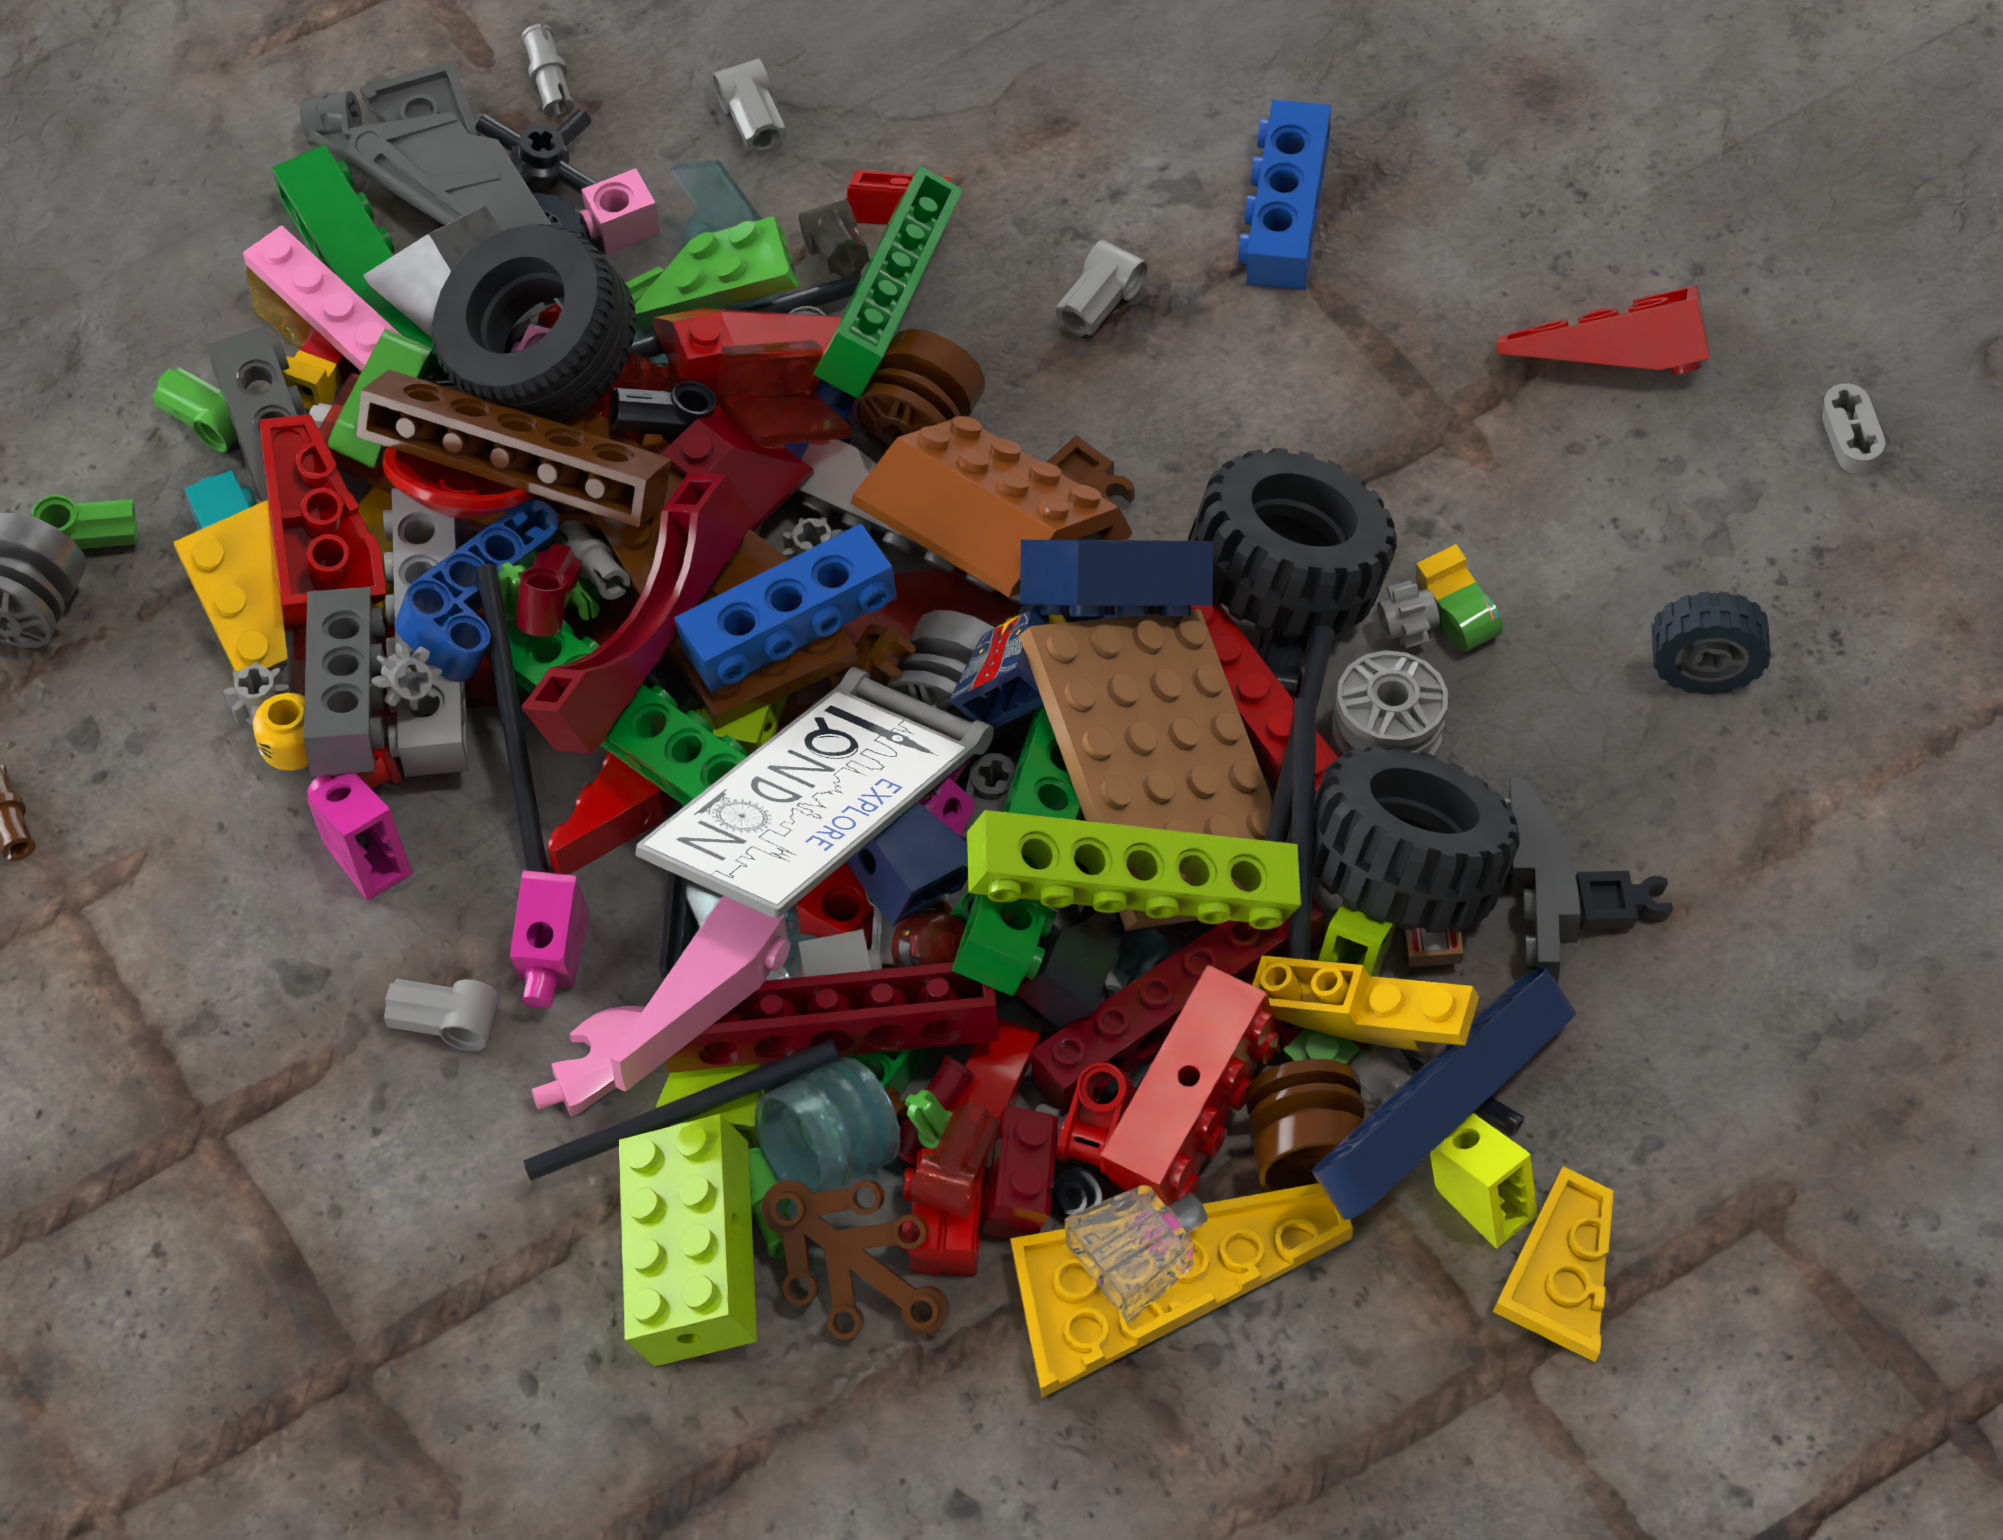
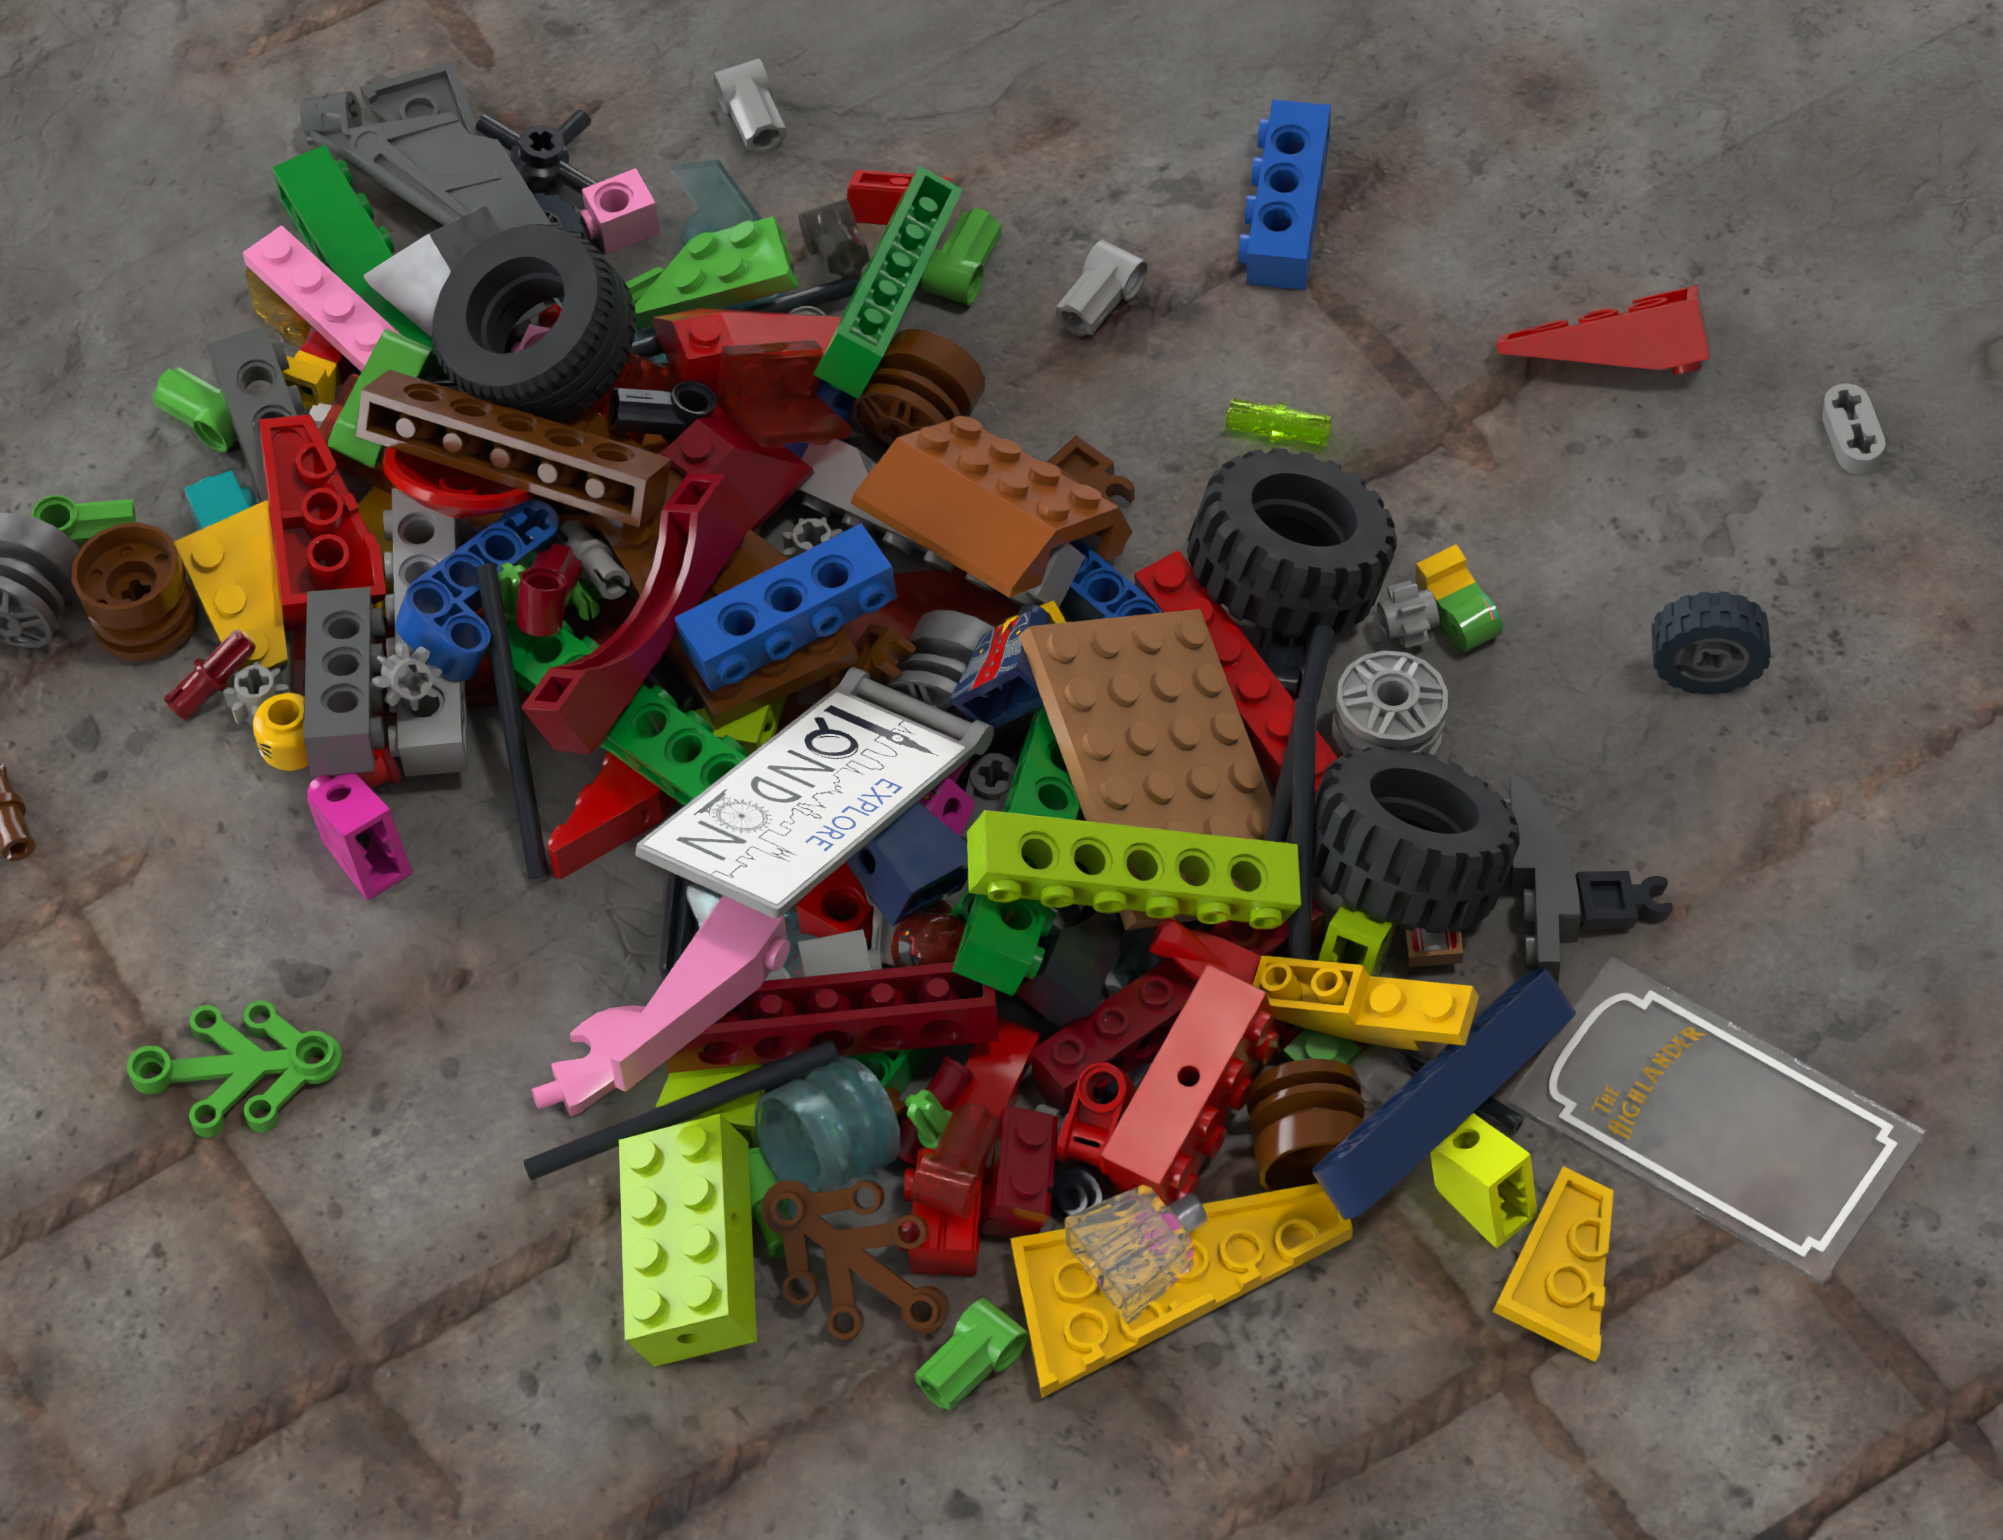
light grey piece [384,979,500,1051] -> none
dark pink torso [510,870,590,1009] -> none
light grey pin [522,24,574,118] -> none
dark blue brick [1020,539,1213,616] -> none
none -> reddish brown wheel [71,522,200,662]
none -> bright green plant [127,1000,343,1138]
none -> dark red axle [164,629,256,721]
none -> bright green piece [915,1298,1030,1412]
none -> bright green piece [921,207,1002,306]
none -> red piece [1148,917,1261,985]
none -> clear neon green pin [1226,397,1332,447]
none -> clear piece [1506,956,1926,1287]

